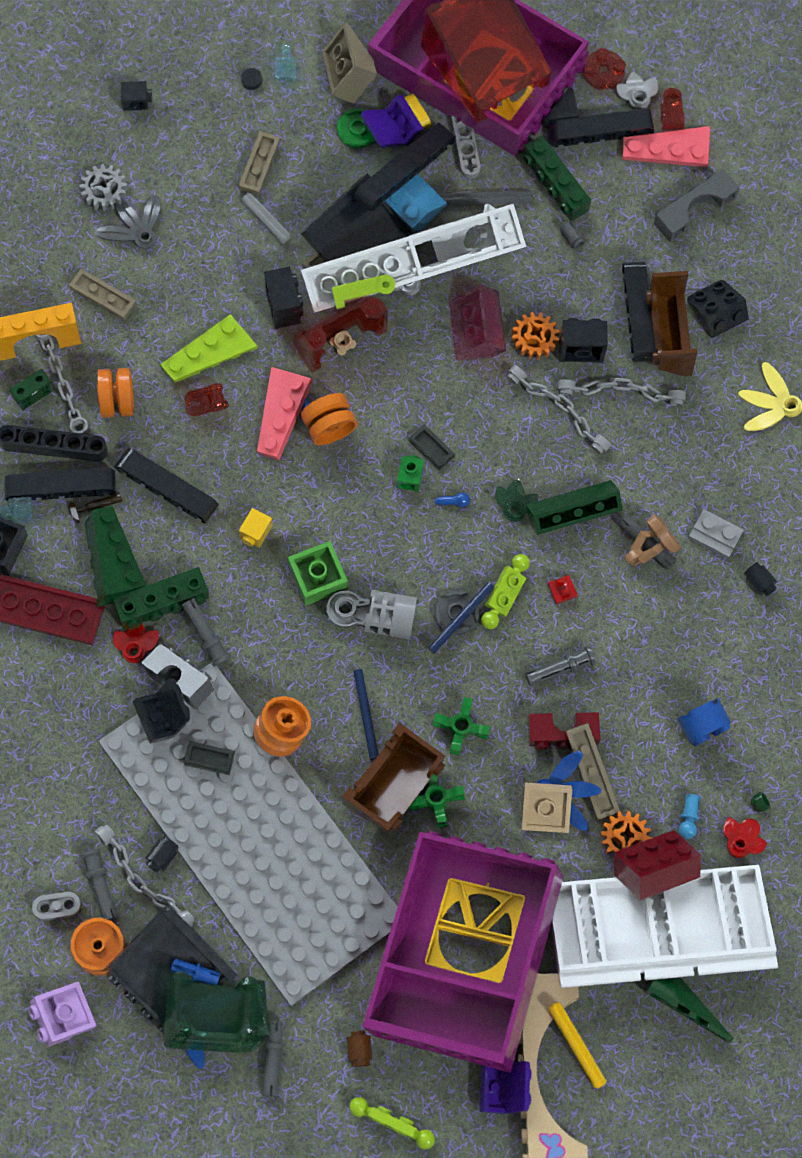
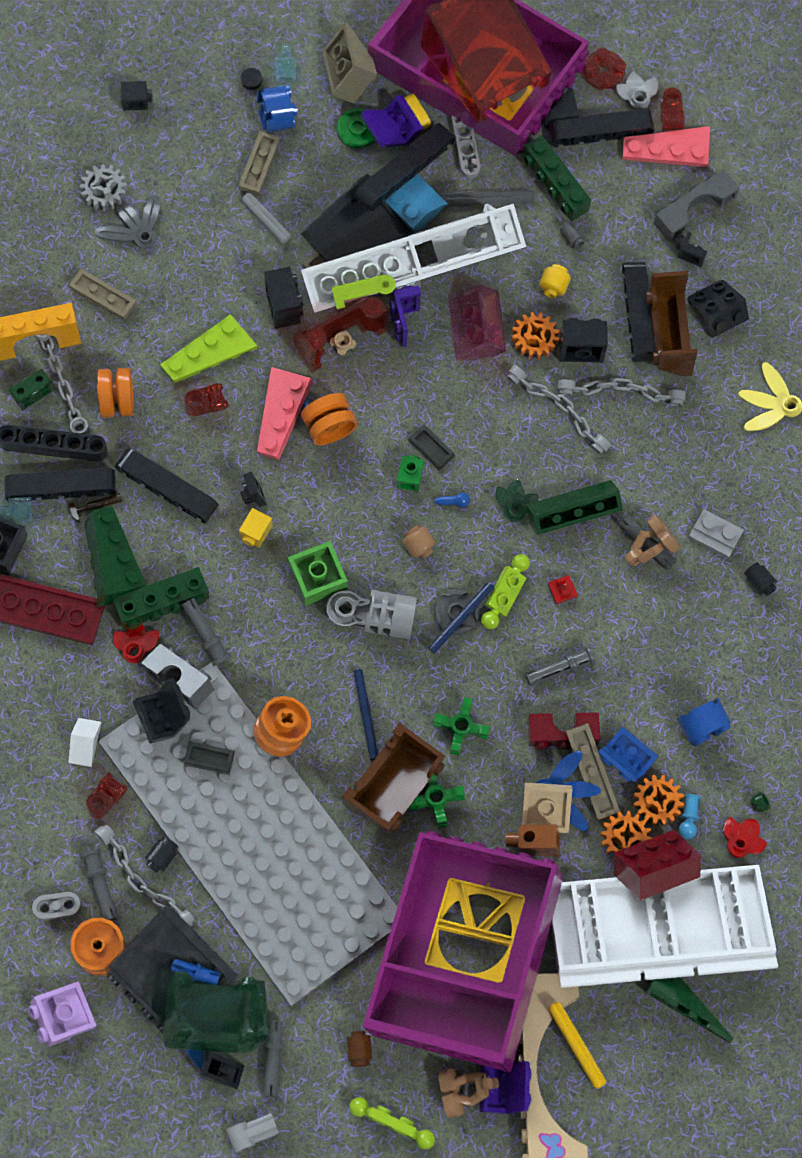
none -> white slope [68,718,101,767]
none -> clear red piece [86,772,128,819]
none -> black slope [200,1051,244,1089]
none -> light grey piece [226,1114,279,1154]
none -> black plate [240,471,267,507]
none -> blue brick [257,85,297,133]
none -> dark purple bracket [389,285,421,347]
none -> medium nougat head [402,525,436,559]
none -> medium nougat piece [438,1068,499,1118]
none -> dark orange torso [506,824,560,857]
none -> yellow head [539,264,571,299]
none -> blue bracket [598,726,659,782]
none -> orange gear [633,775,684,826]
none -> black bracket [676,232,708,267]

